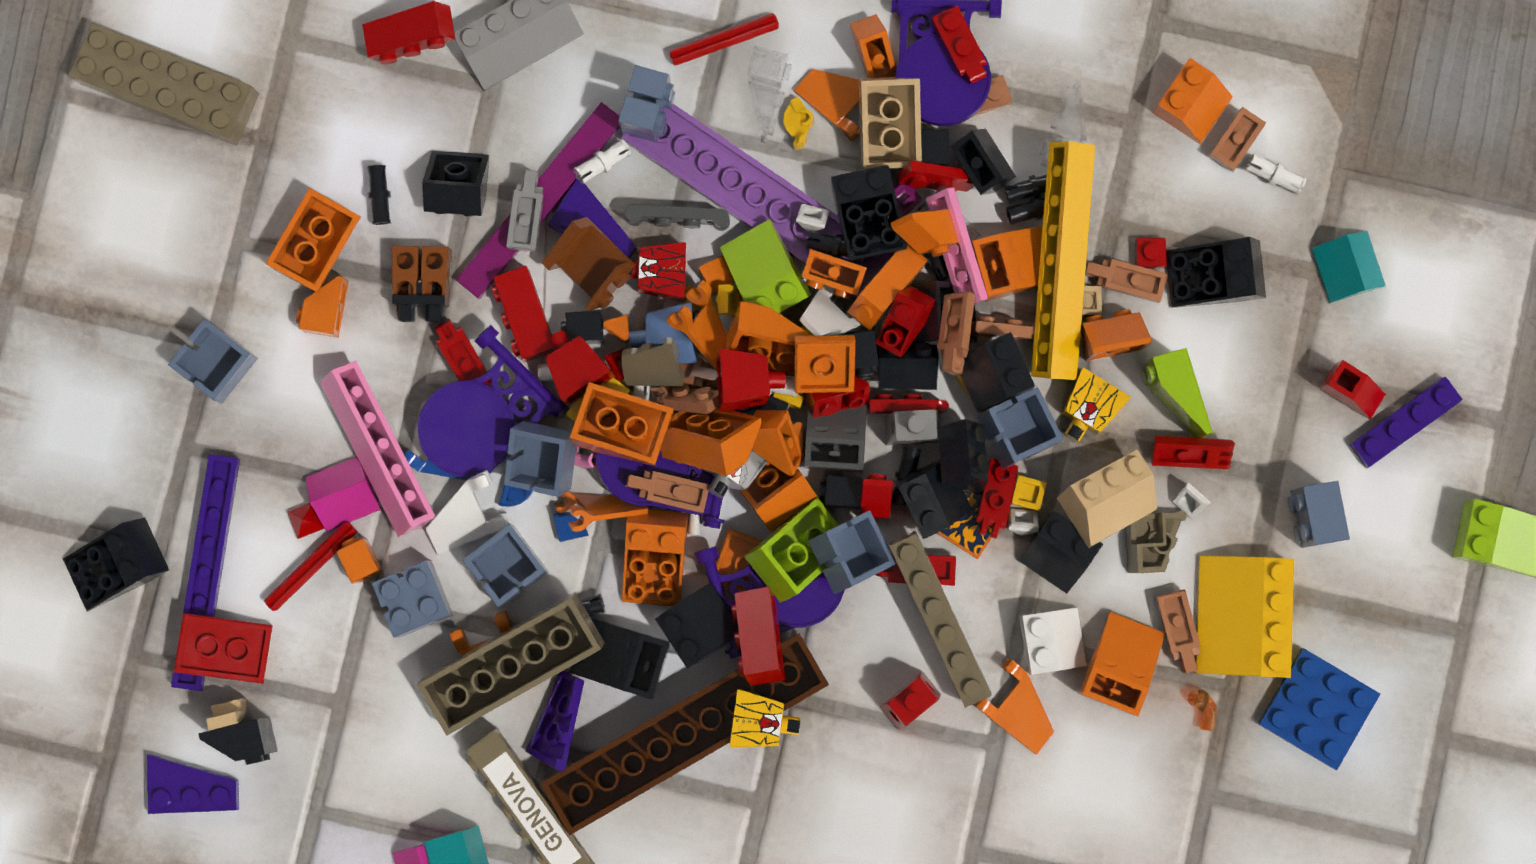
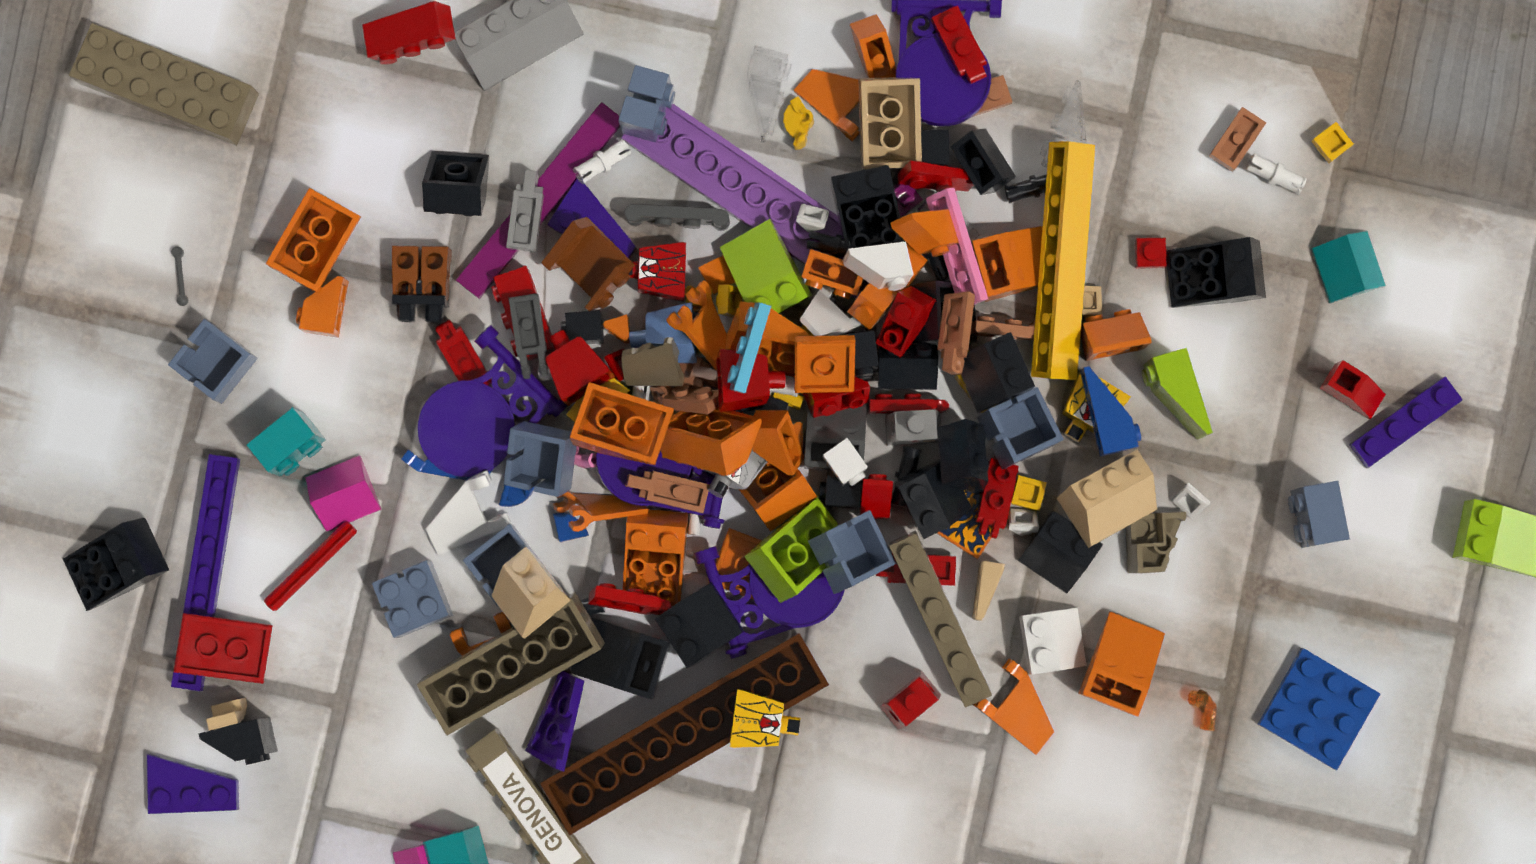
red slope [287,503,325,539] -> none
bright pink brick [320,361,436,538] -> none
orange brick [337,536,383,584] -> none
black pin [367,165,391,225] -> none
red axle [669,13,779,66] -> none
red brick [731,587,786,686] -> none
black pin [1006,197,1045,225] -> none
nougat hinge [1085,259,1168,303] -> none
red hinge [1151,436,1235,469] -> none
orange slope [1152,58,1233,144] -> none
nougat hinge [1155,589,1200,673] -> none
yellow slope [1195,556,1294,678] -> none
none -> dark grey hinge [171,246,189,306]
none -> teal brick [246,407,326,476]
none -> tan slope [491,547,571,639]
none -> dark grey hinge [509,293,549,379]
none -> red hinge [588,583,671,615]
none -> medium azure plate [727,302,771,393]
none -> white brick [822,438,868,487]
none -> white slope [843,241,914,291]
none -> tan slope [972,561,1005,621]
none -> blue slope [1080,366,1141,457]
none -> yellow plate [1311,122,1354,163]

